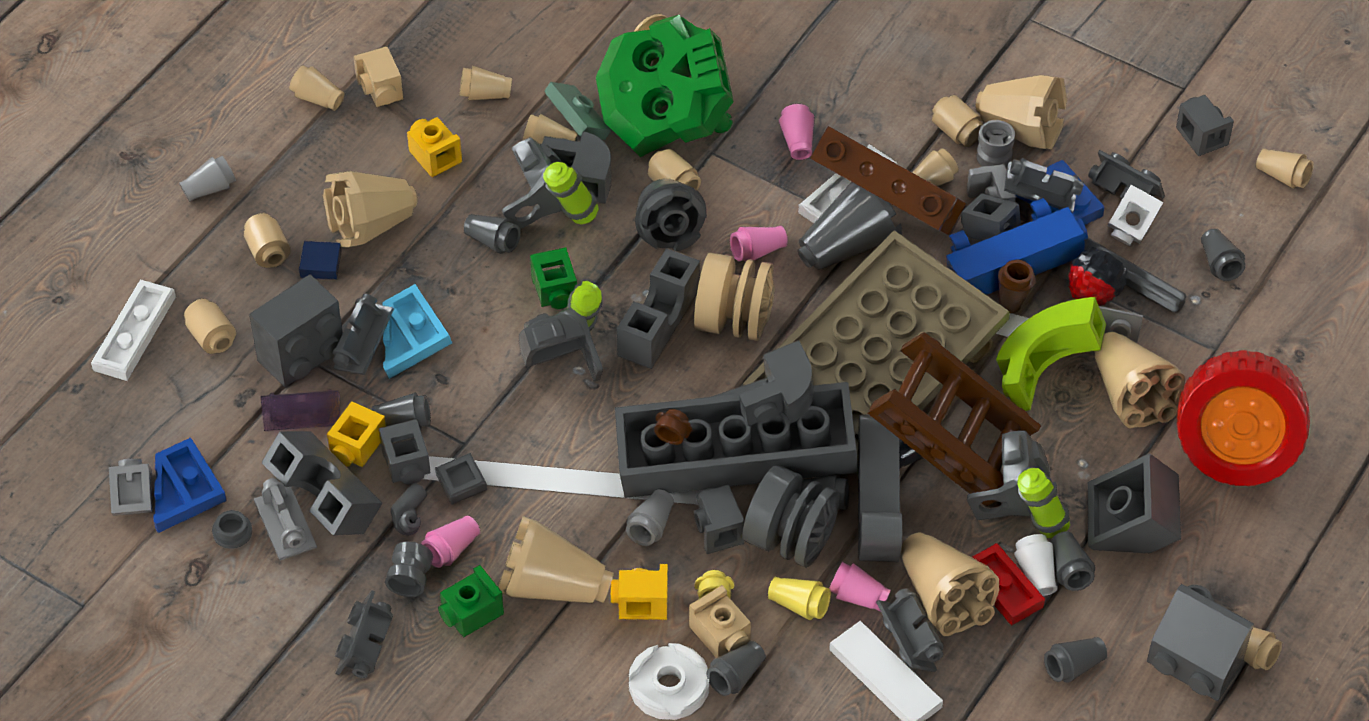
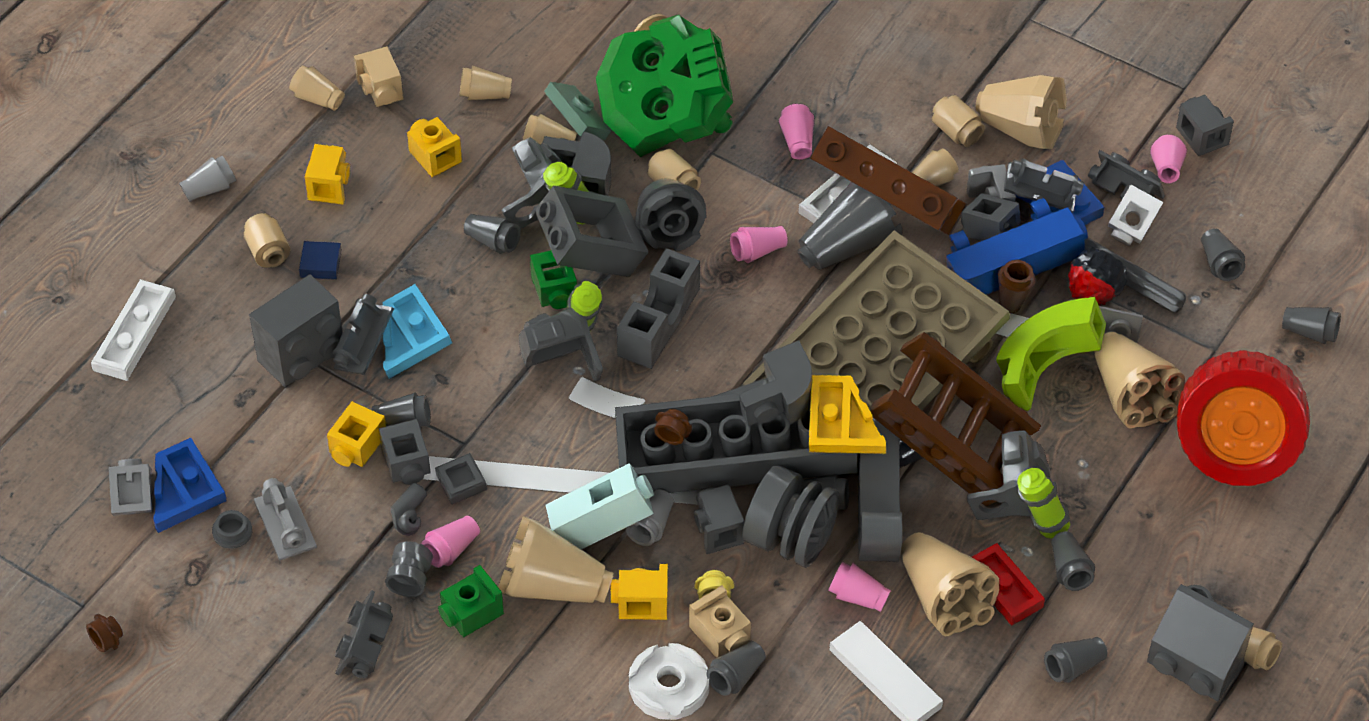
tan brick [184,299,236,354] -> none
clear purple hinge [261,389,341,431] -> none
dark grey arch [262,431,382,536] -> none
tan cone [323,171,417,247] -> none
tan wheel [694,252,775,341] -> none
light yellow cone [768,577,831,620] -> none
dark grey hinge [876,588,944,672] -> none
light grey wheel [976,120,1015,167] -> none
white cone [1014,534,1057,596] -> none
dark grey slope [1087,453,1181,553] -> none
tan cone [1256,149,1314,189] -> none
none -> reddish brown plate [86,614,123,653]
none -> yellow brick [304,144,350,205]
none -> dark grey window [535,185,648,277]
none -> light aqua brick [546,463,654,549]
none -> white sticker [569,377,645,418]
none -> yellow wing [809,375,886,454]
none -> bright pink cone [1150,135,1187,183]
none -> dark grey cone [1282,307,1341,344]

